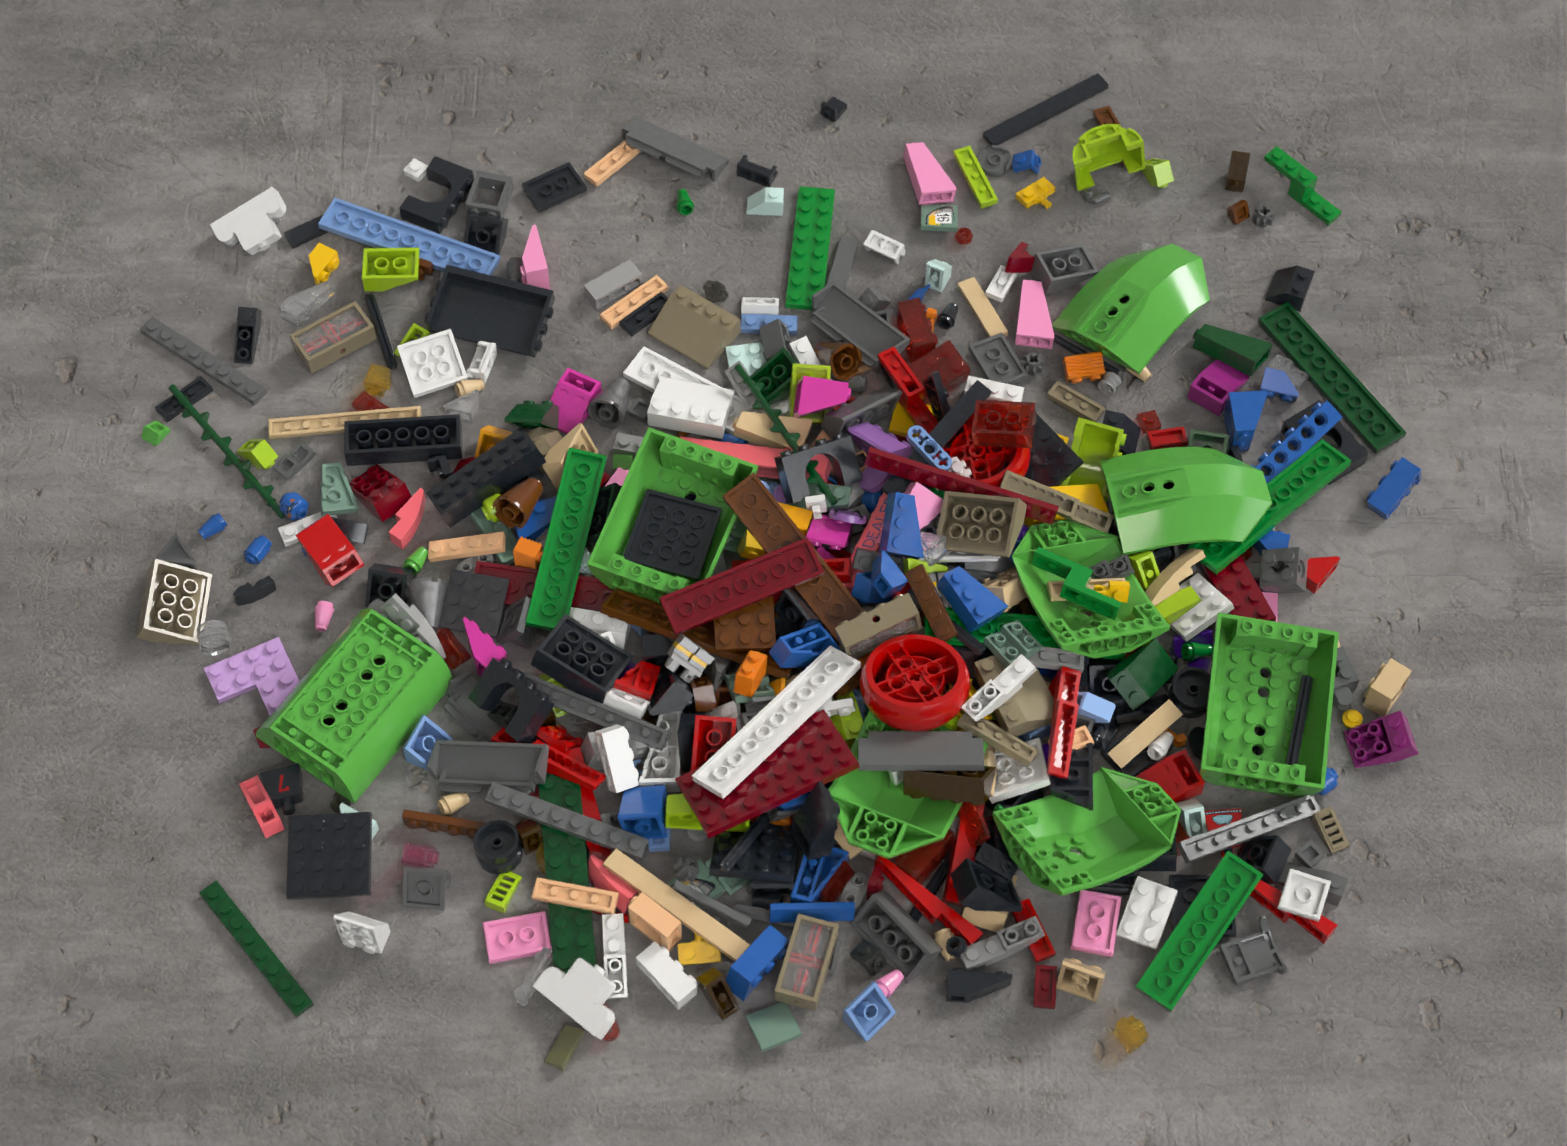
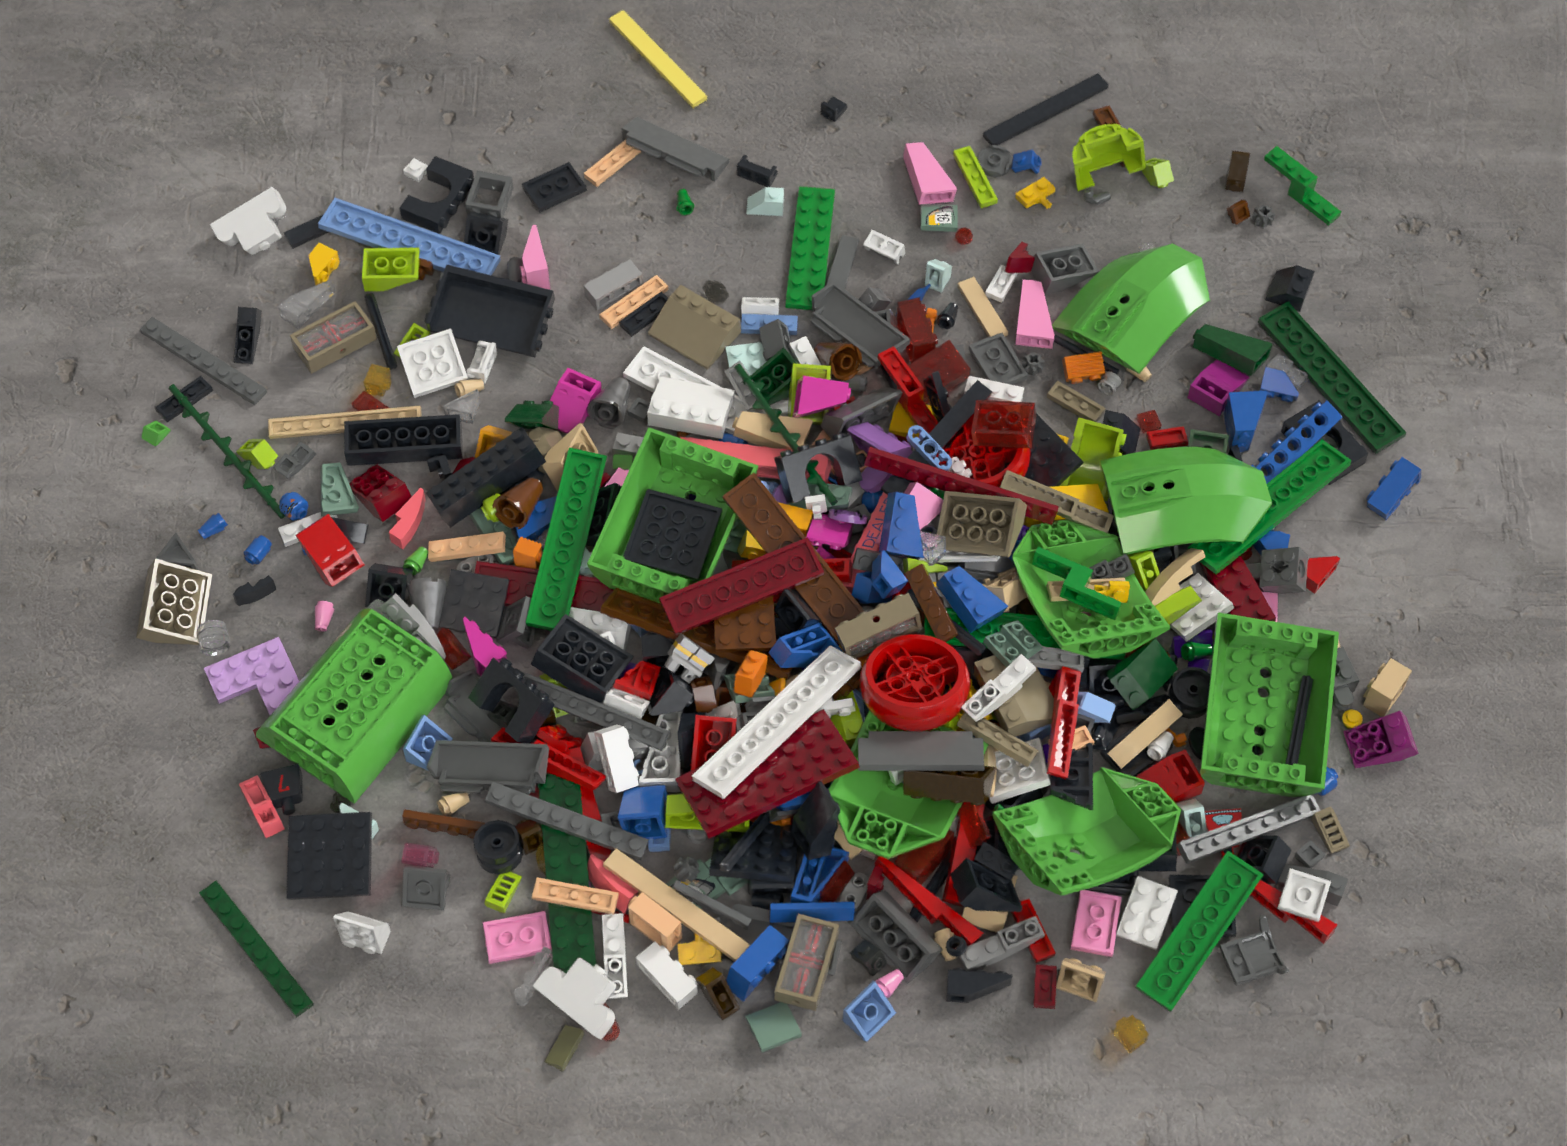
none -> light yellow tile [609,10,707,108]

